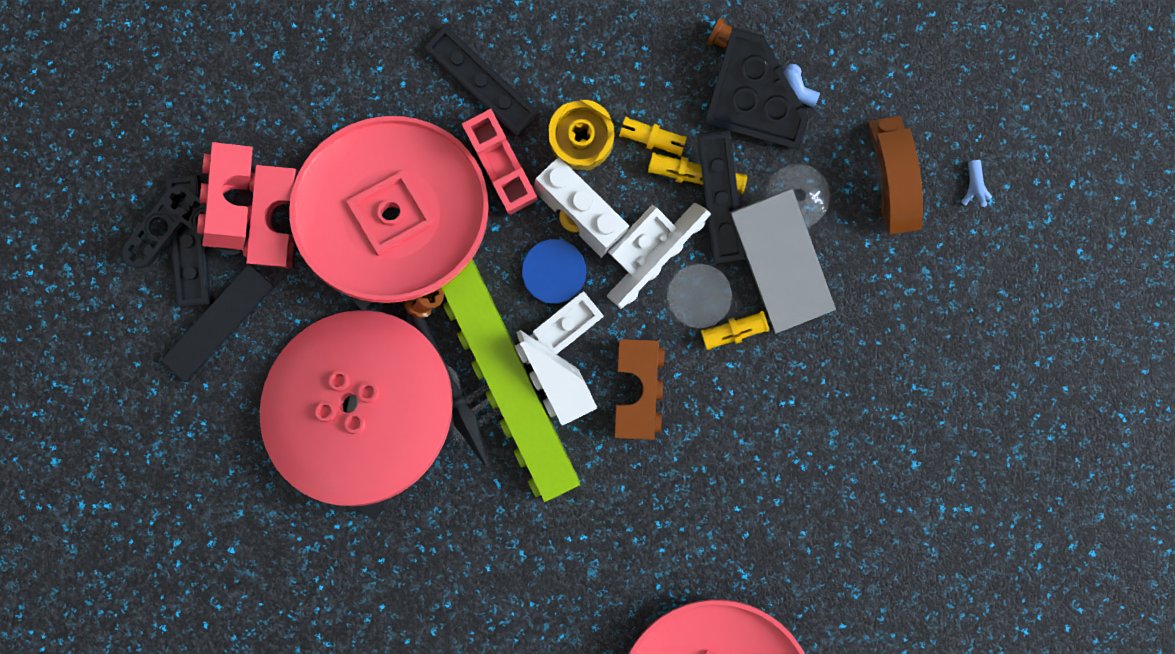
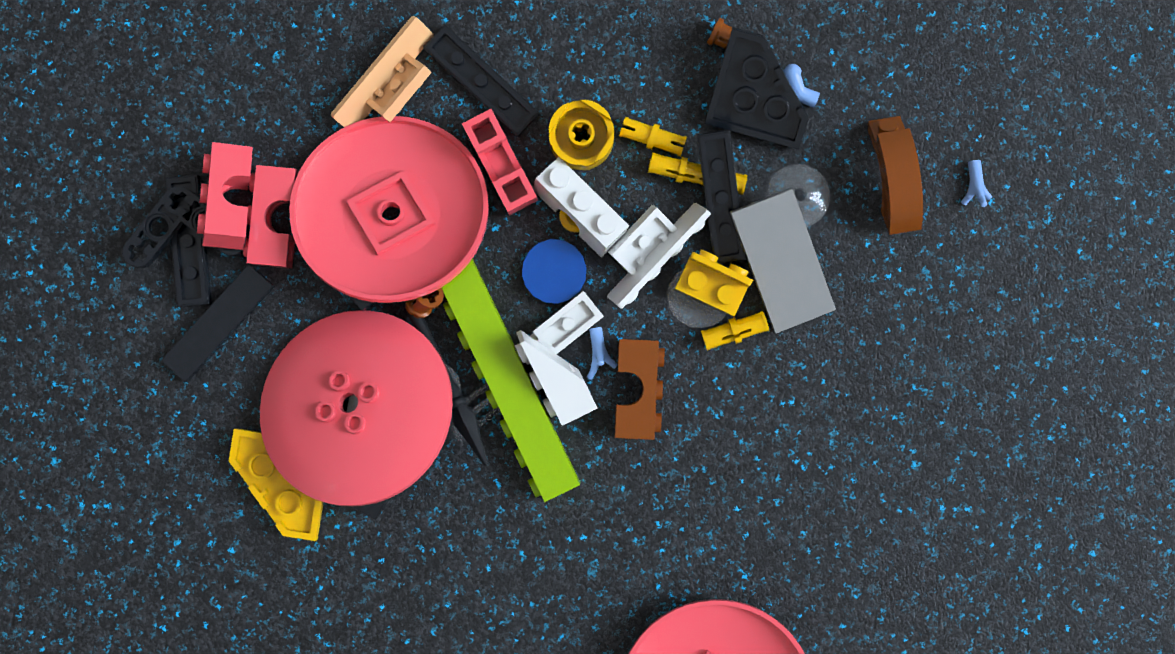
none -> yellow plate [229,428,323,541]
none -> light nougat bracket [331,16,434,127]
none -> light blue bar [587,327,618,380]
none -> yellow bracket [675,250,753,317]

